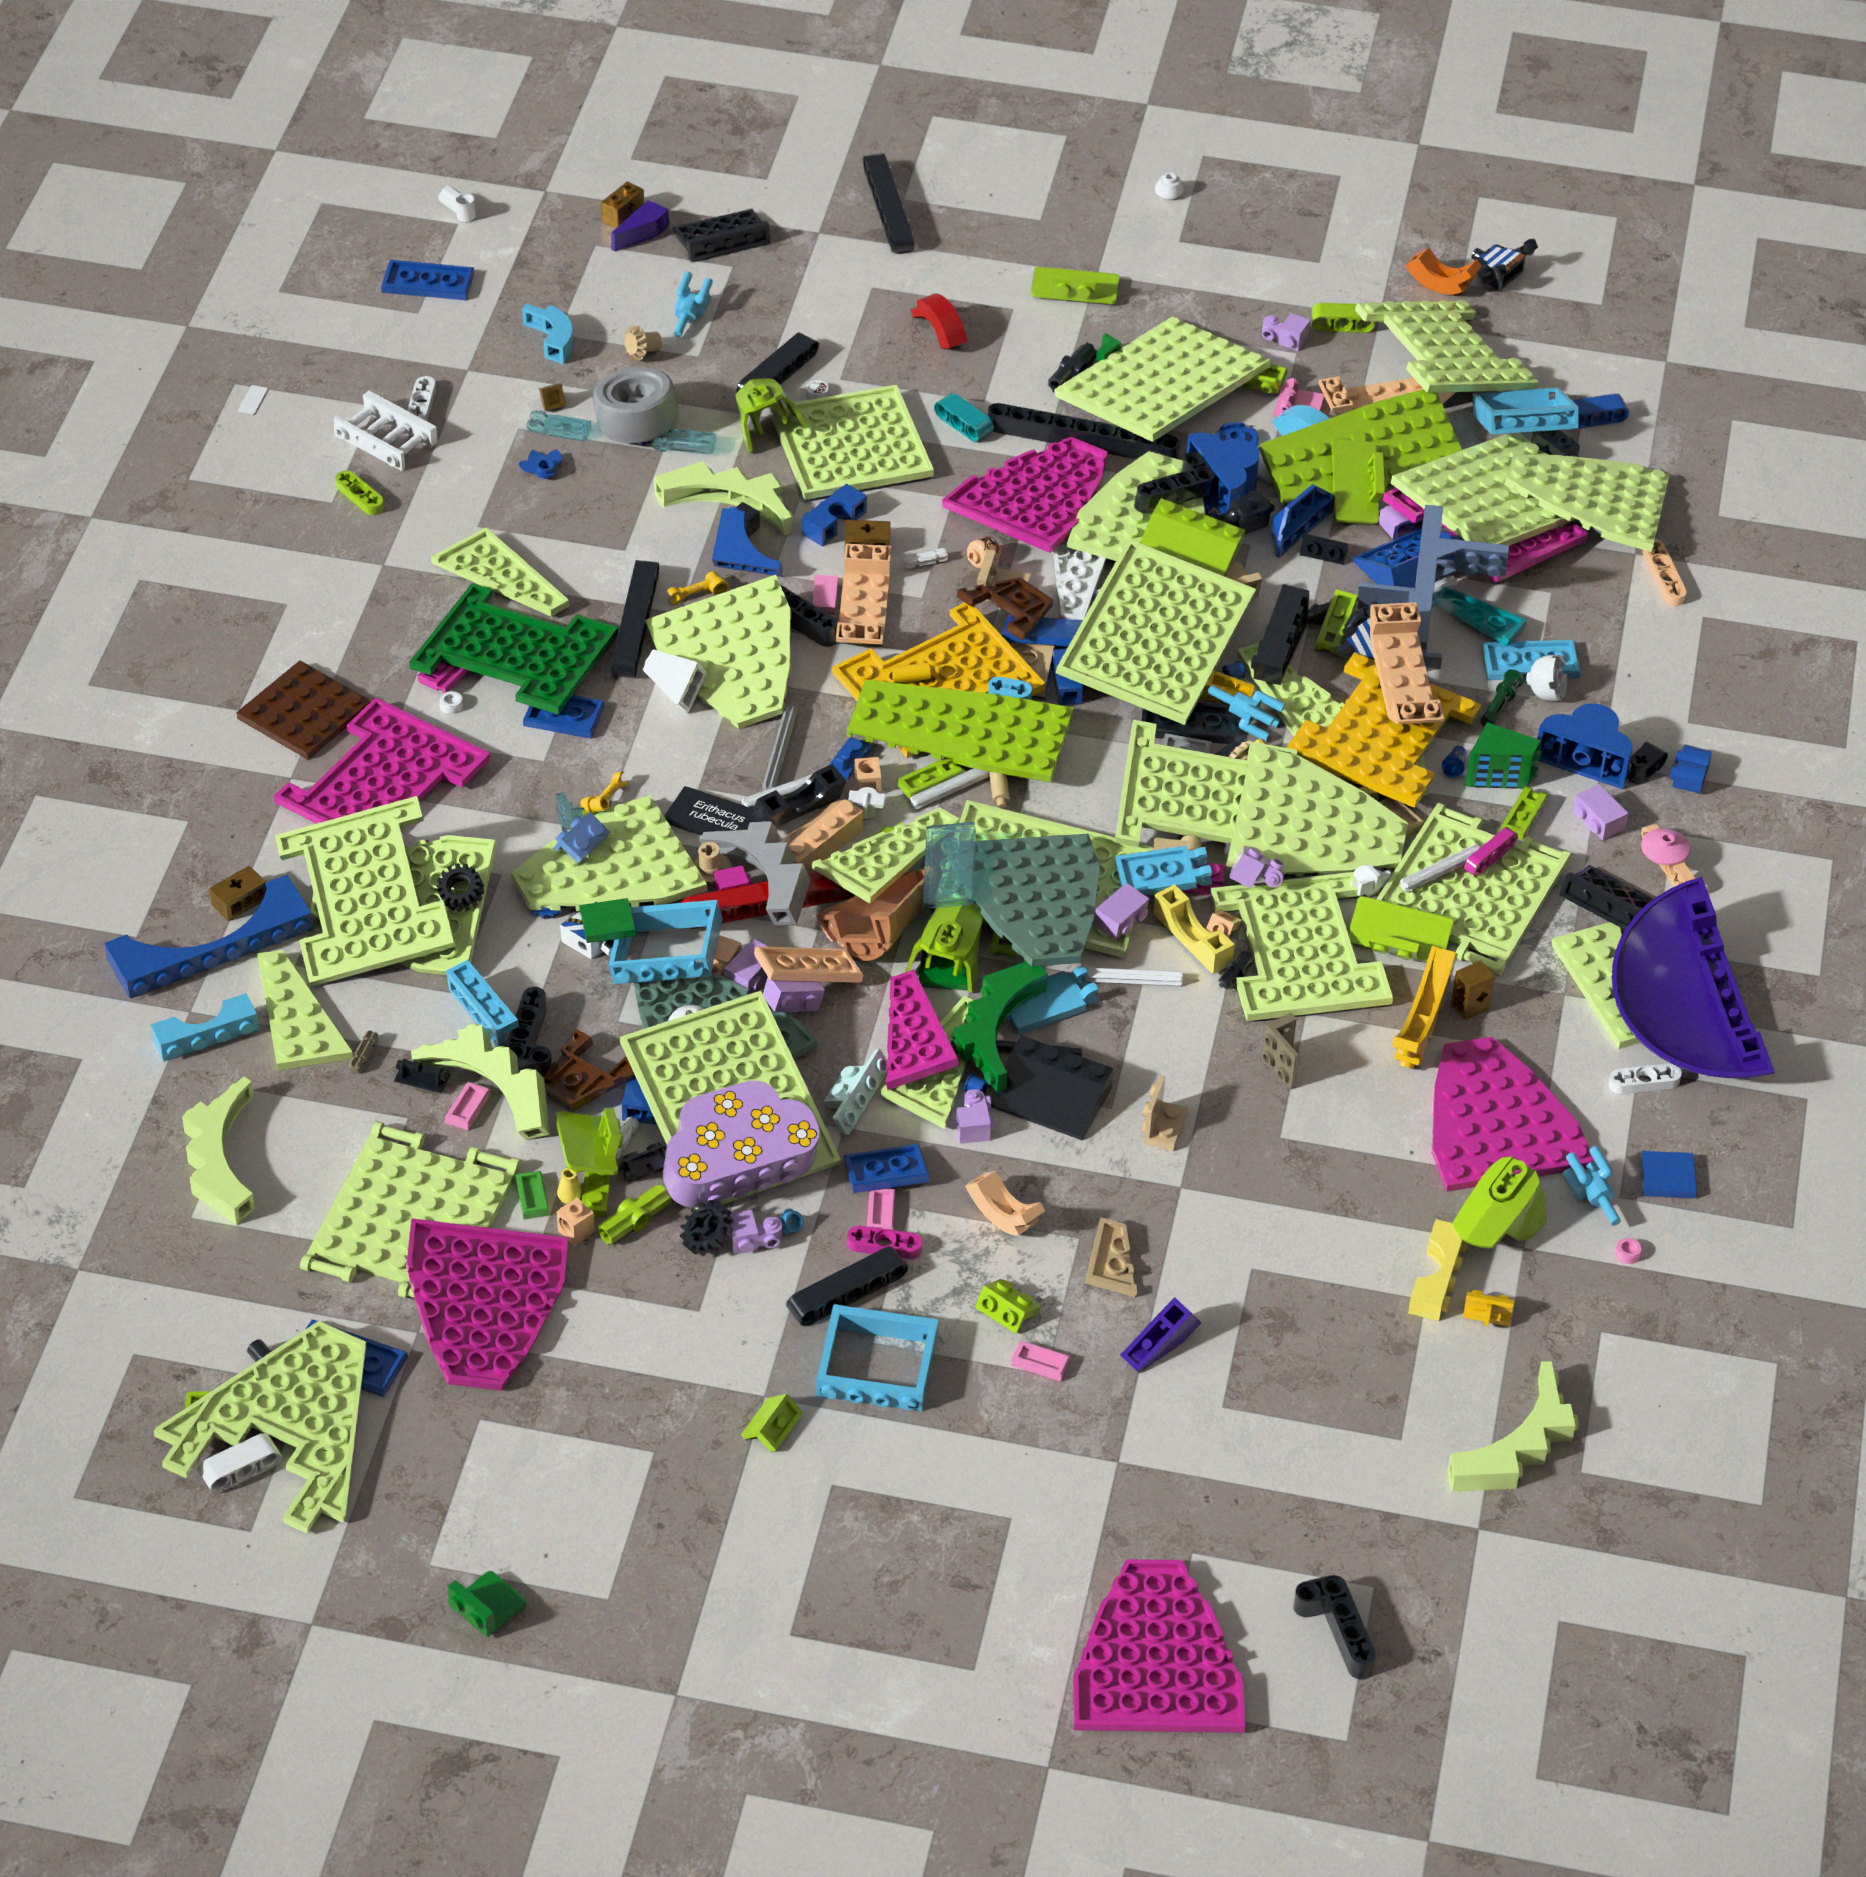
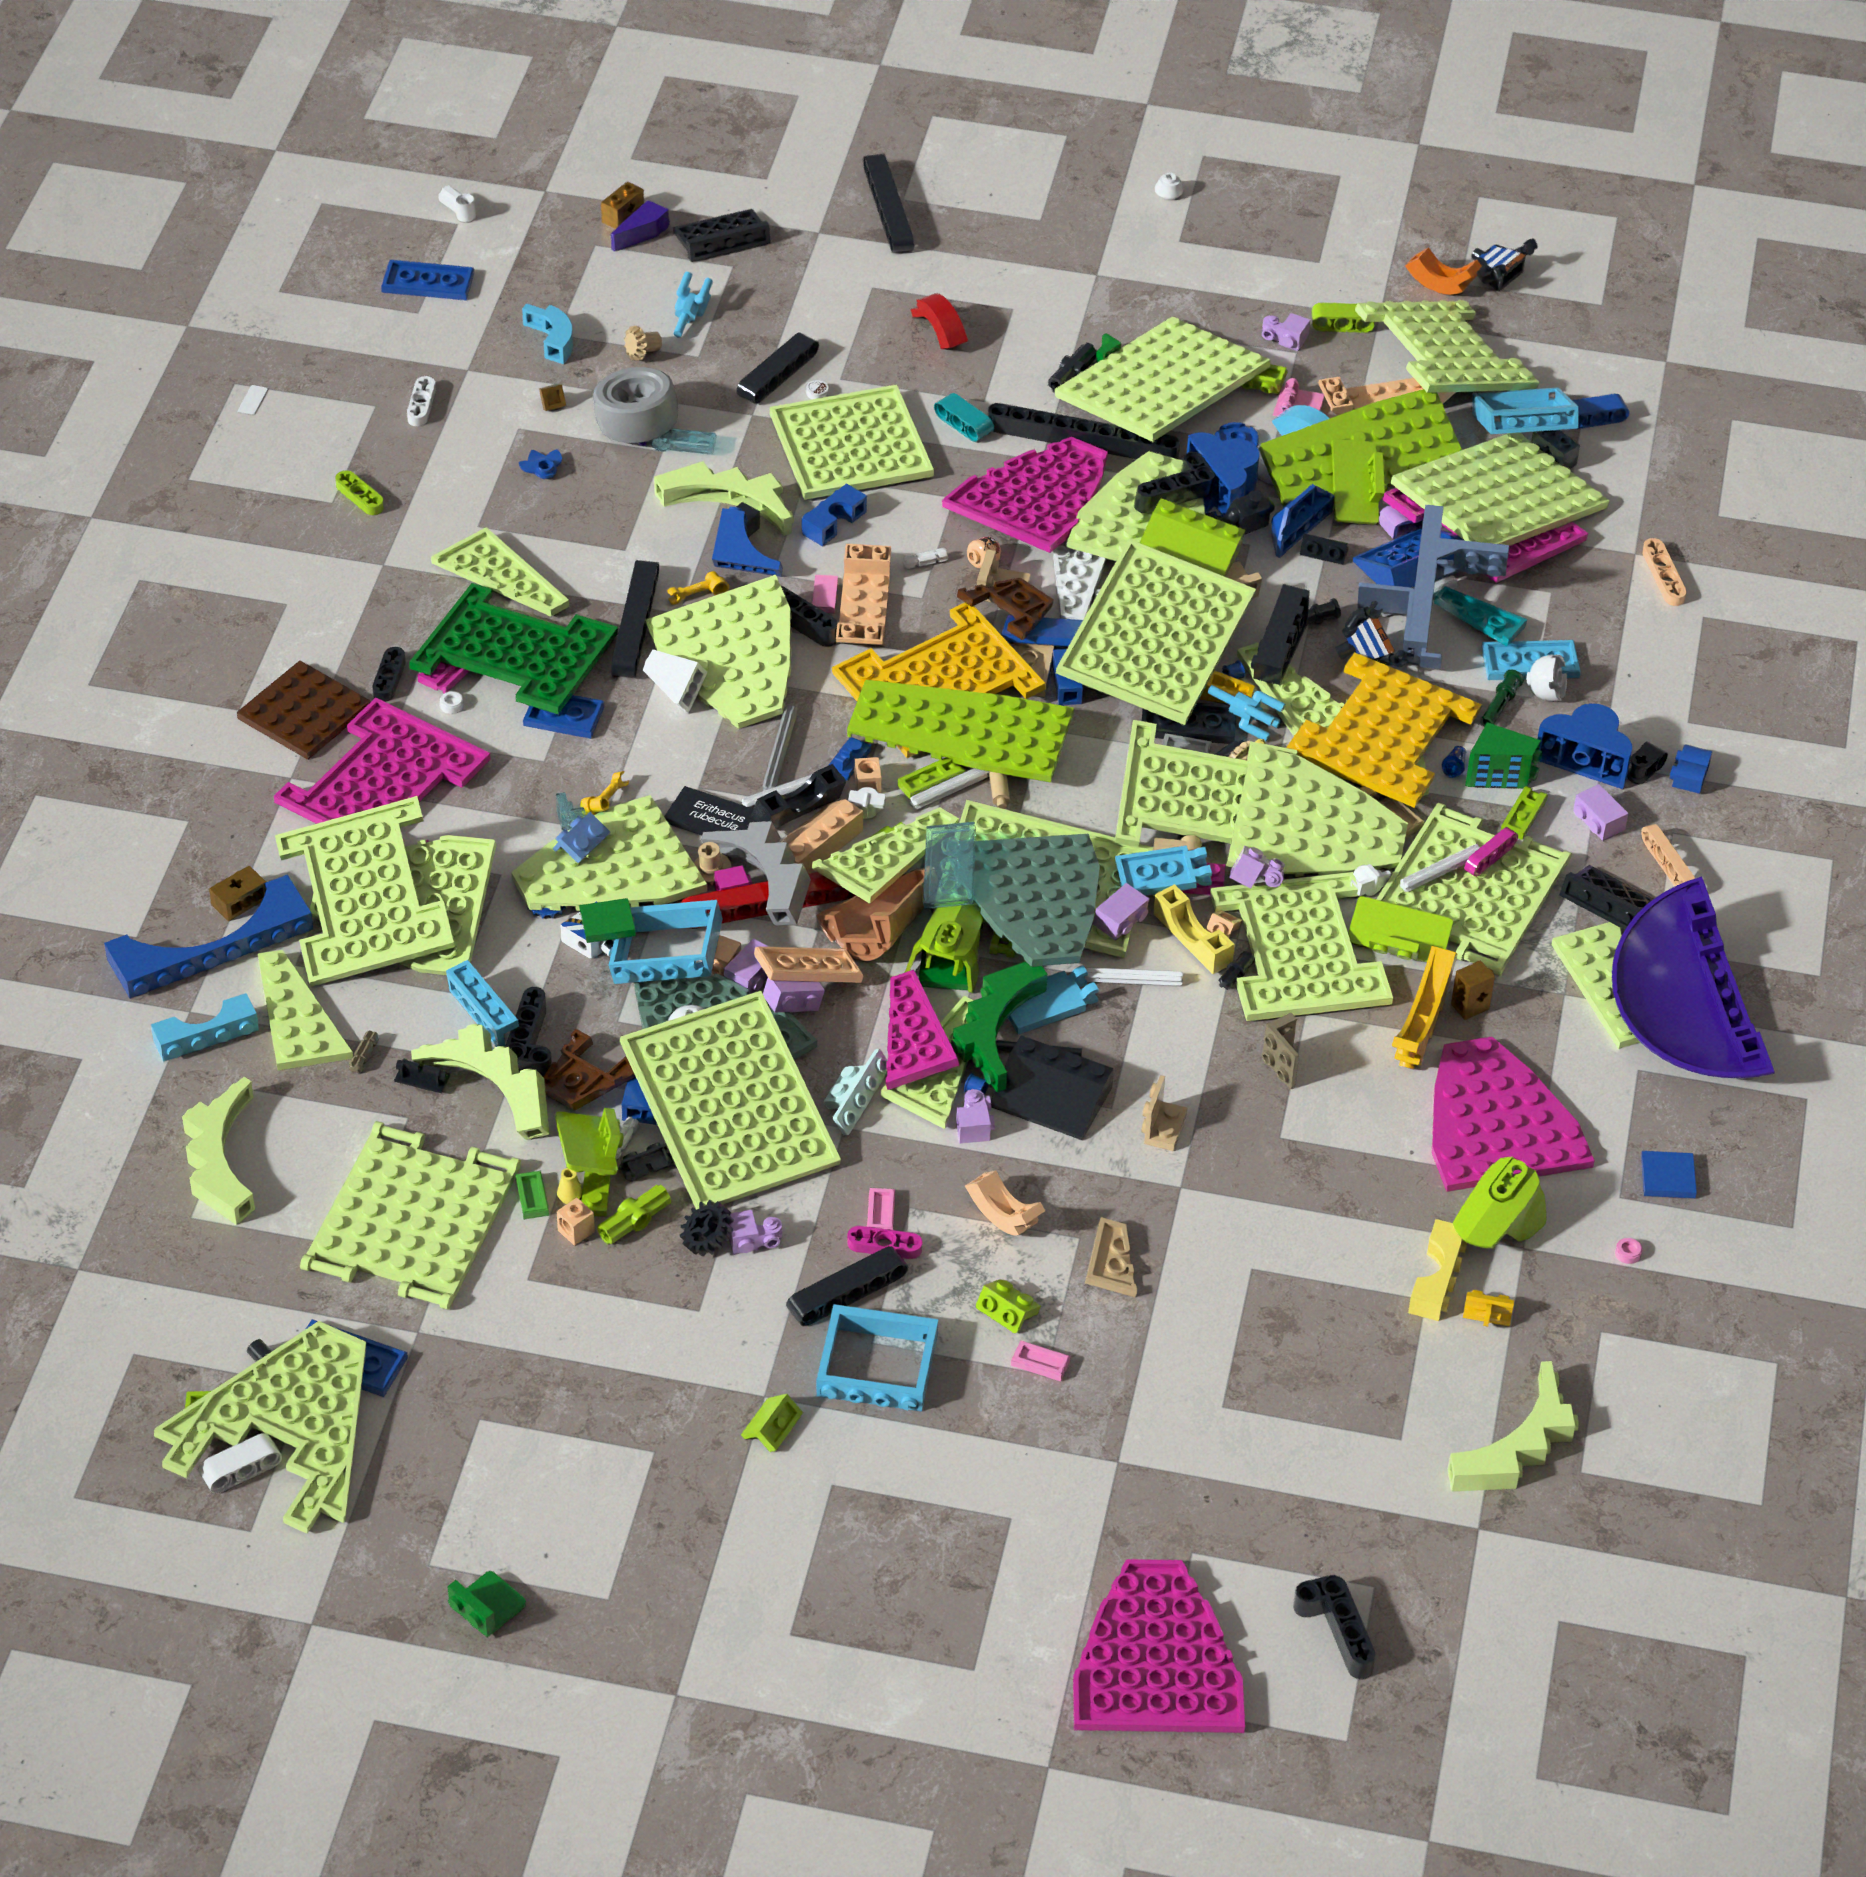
white fence [333,391,437,471] -> none
dark pink wing [406,1218,568,1390] -> none
black tyre [437,863,484,912] -> none
bright pink tile [445,1082,491,1130] -> none
clear light blue hinge [526,410,592,441] -> none
lavender brick [663,1081,820,1207] -> none
lime piece [735,379,809,453] -> none
dark azure plate [779,1209,804,1234] -> none
blue tile [843,1144,930,1193] -> none
pearl gold brick [844,520,891,555] -> none
yellow cylinder [892,663,939,683] -> none
medium azure beam [988,677,1032,700] -> none
lime bracket [1031,267,1119,304] -> none
dark purple slope [1120,1297,1201,1373] -> none
lime plate [1315,589,1358,656] -> none
light nougat slope [1370,602,1444,724] -> none
yellowish green wing [1504,454,1670,552] -> none
medium azure plant [1563,1146,1621,1226] -> none
white beam [1608,1064,1682,1094] -> none
bright pink dish [1641,828,1690,865] -> none
none -> black beam [372,647,406,702]

